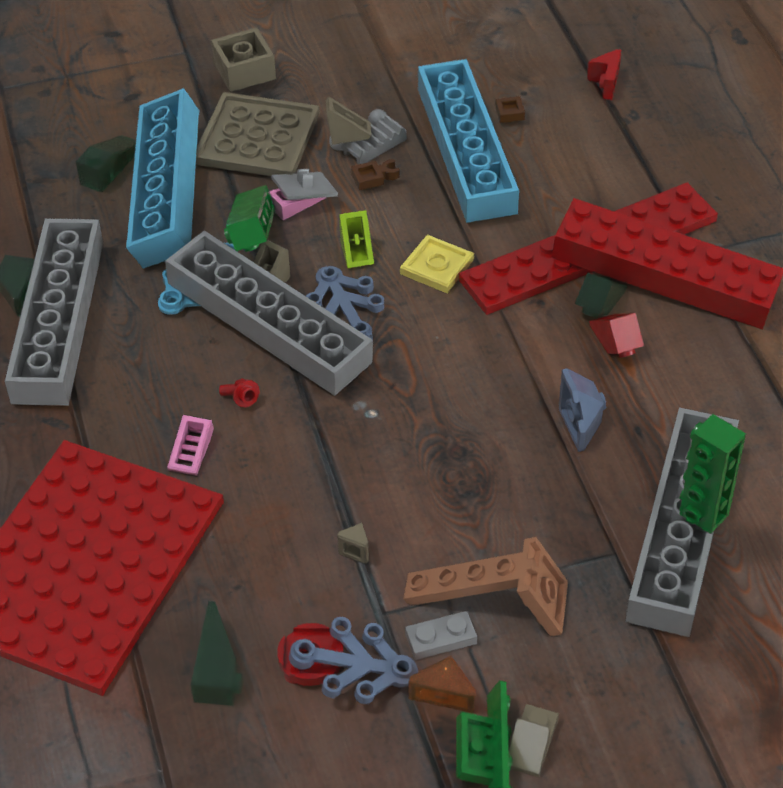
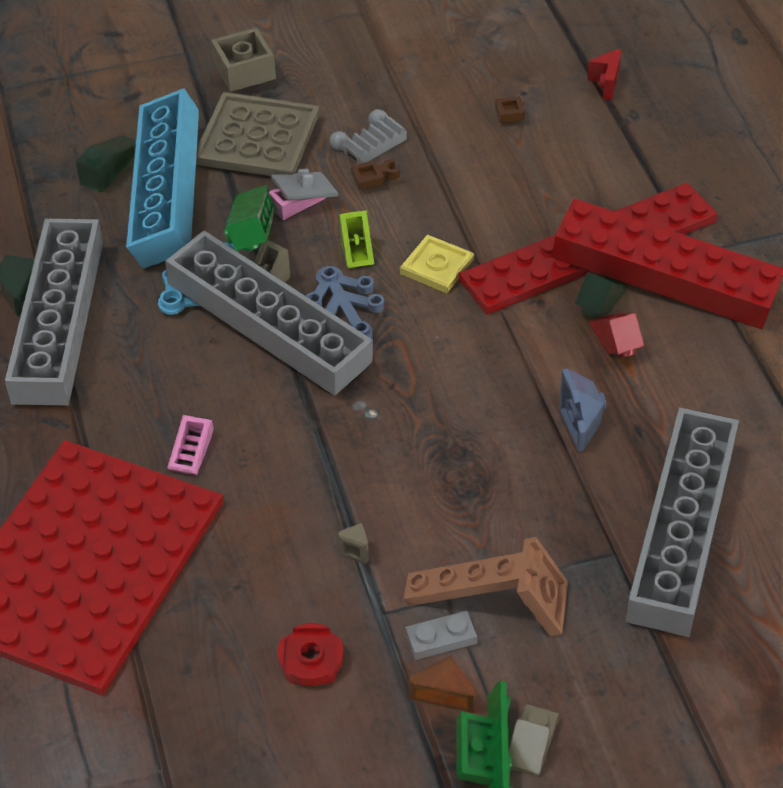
clear green slope [190,601,243,706] -> none
red plate [219,378,260,408] -> none
sand blue plant [289,617,418,704] -> none
dark tan slope [326,97,371,145] -> none
medium azure brick [418,59,519,223] -> none
green brick [679,414,746,534] -> none

